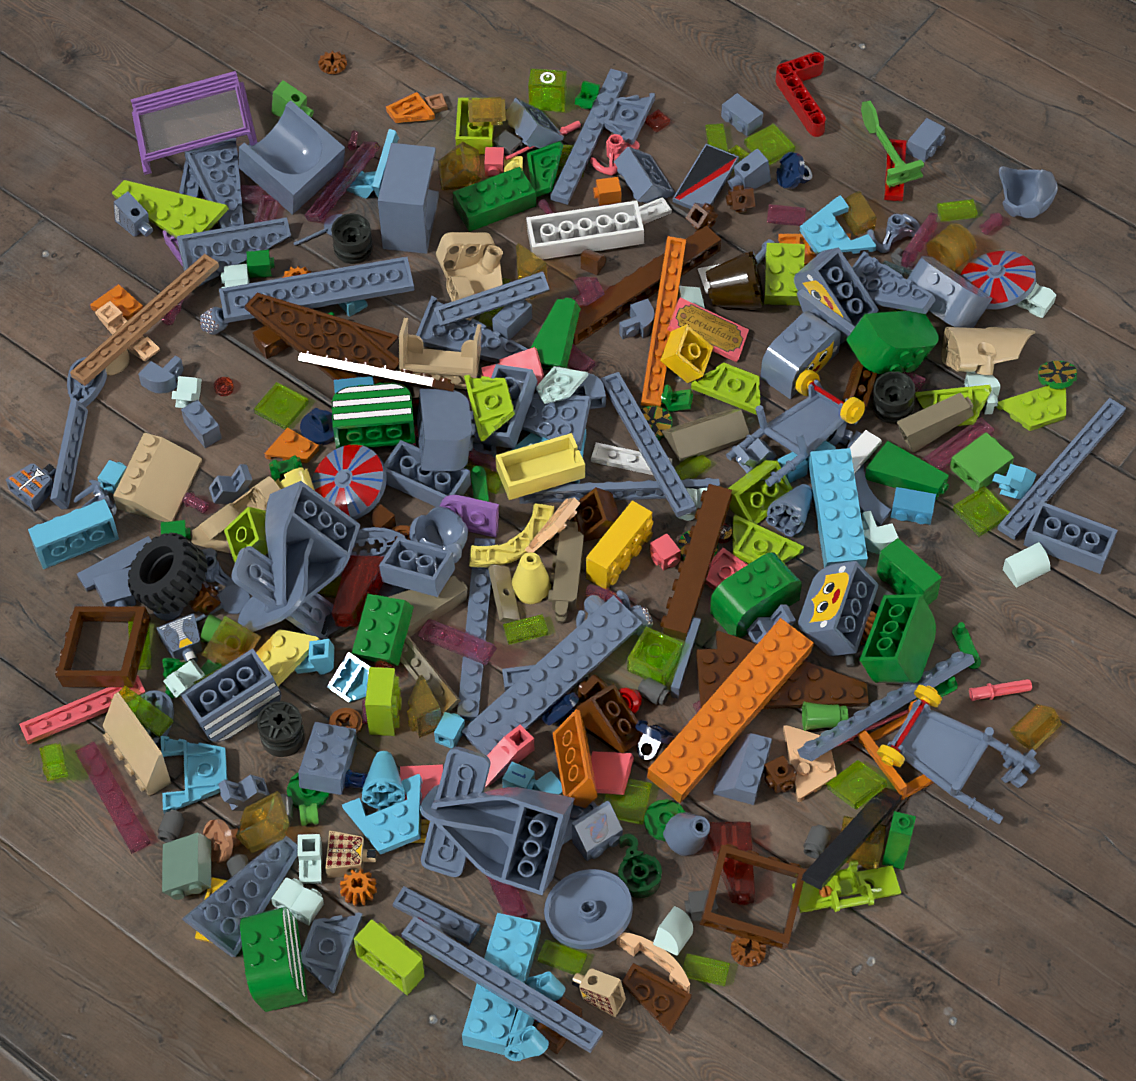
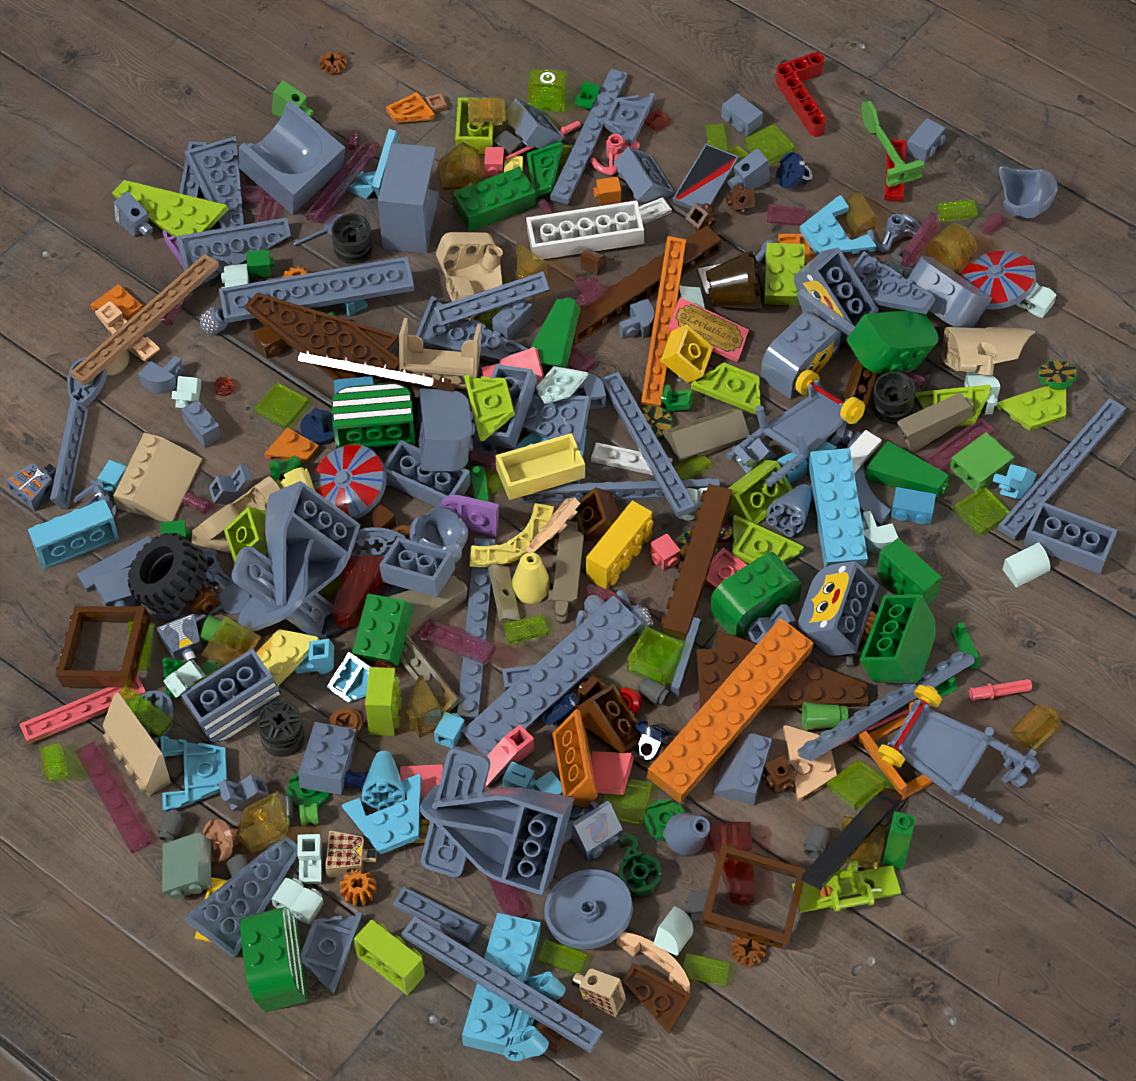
piece [131,71,258,175] -> none

